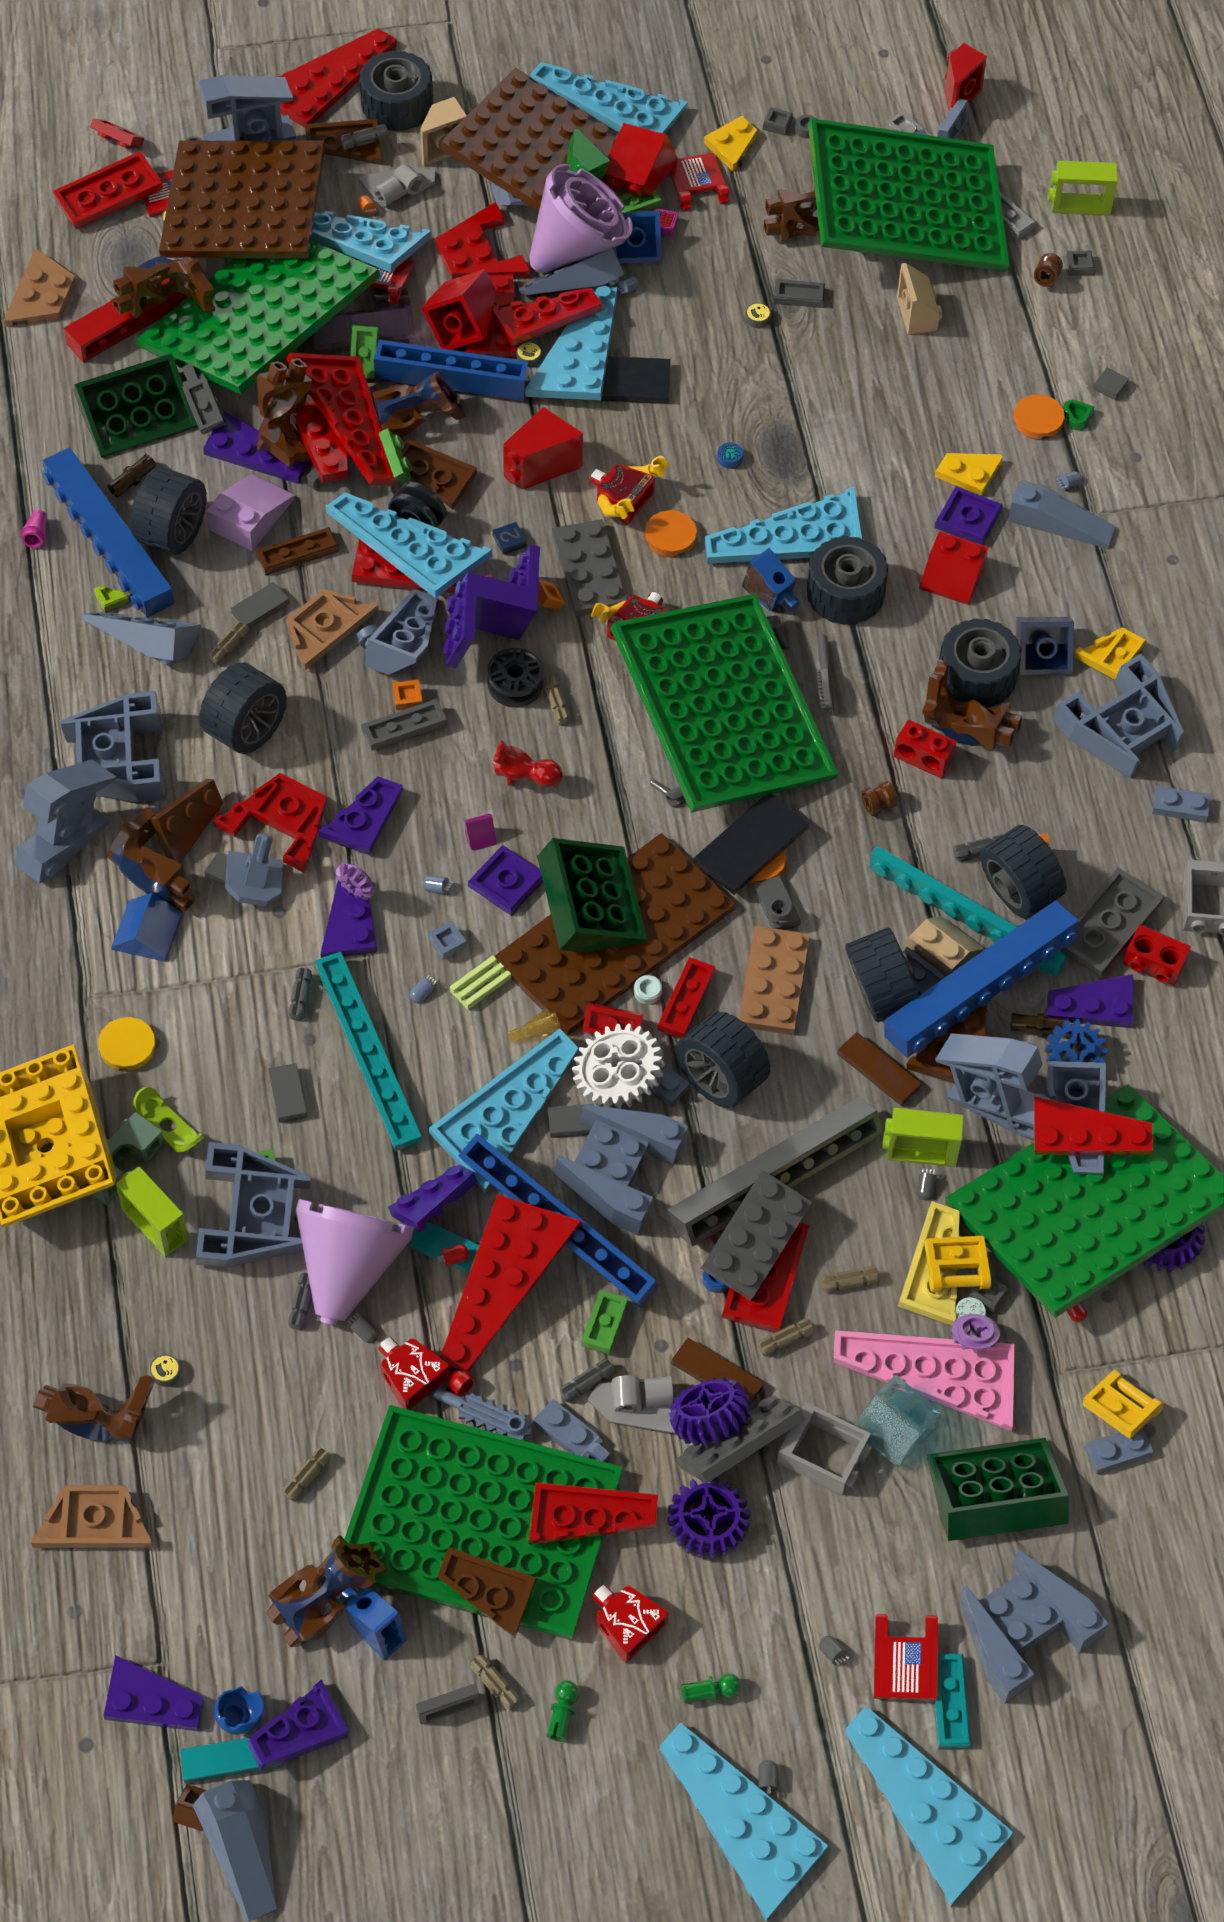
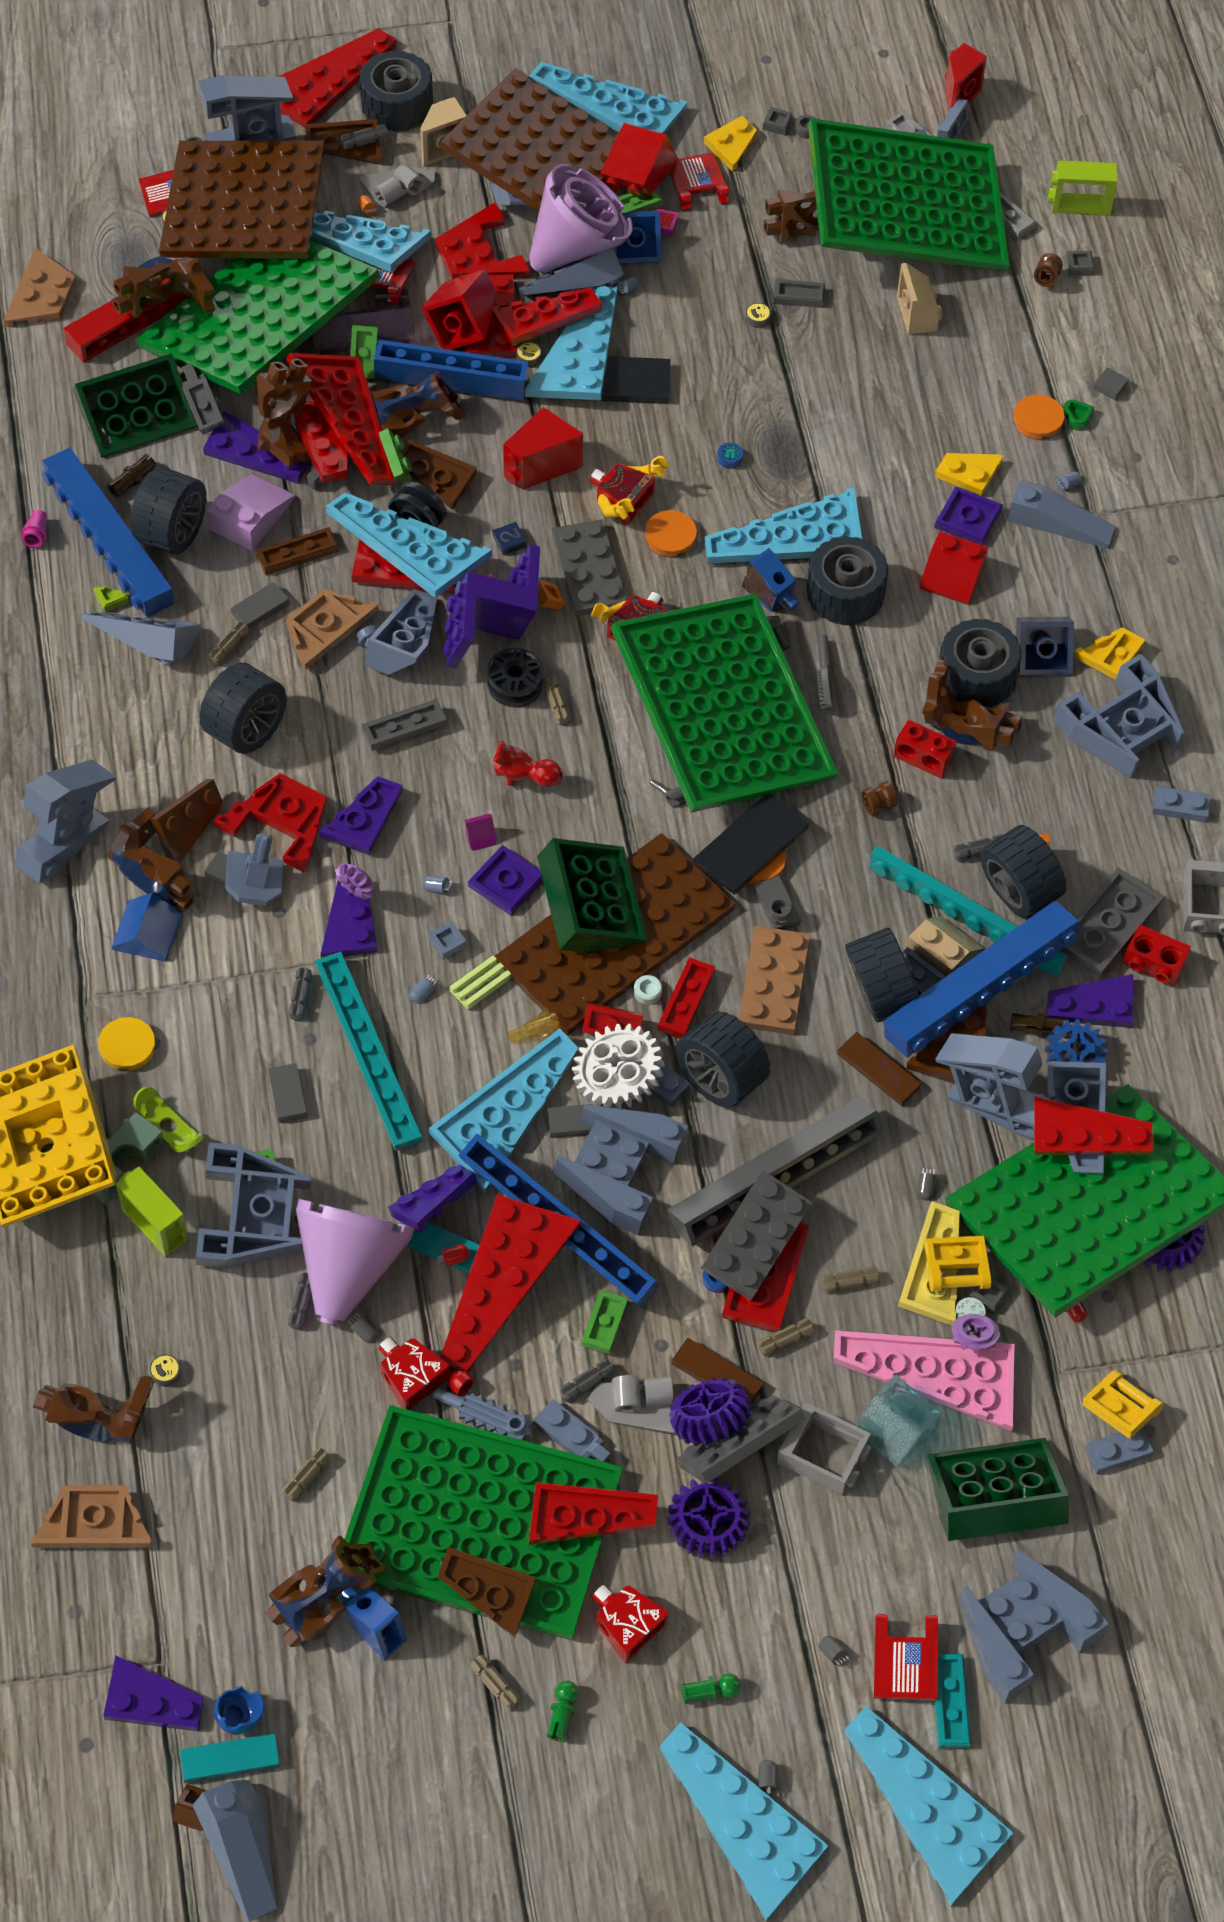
red plate [53,151,163,230] -> none
sand blue wedge [60,691,165,802] -> none
red plate [90,118,145,149] -> none
dark purple wing [247,1679,349,1771] -> none
orange plate [392,679,423,711] -> none
dark grey tile [416,1683,480,1724] -> none
green slope [567,129,610,180] -> none
lime window [882,1108,963,1167] -> none

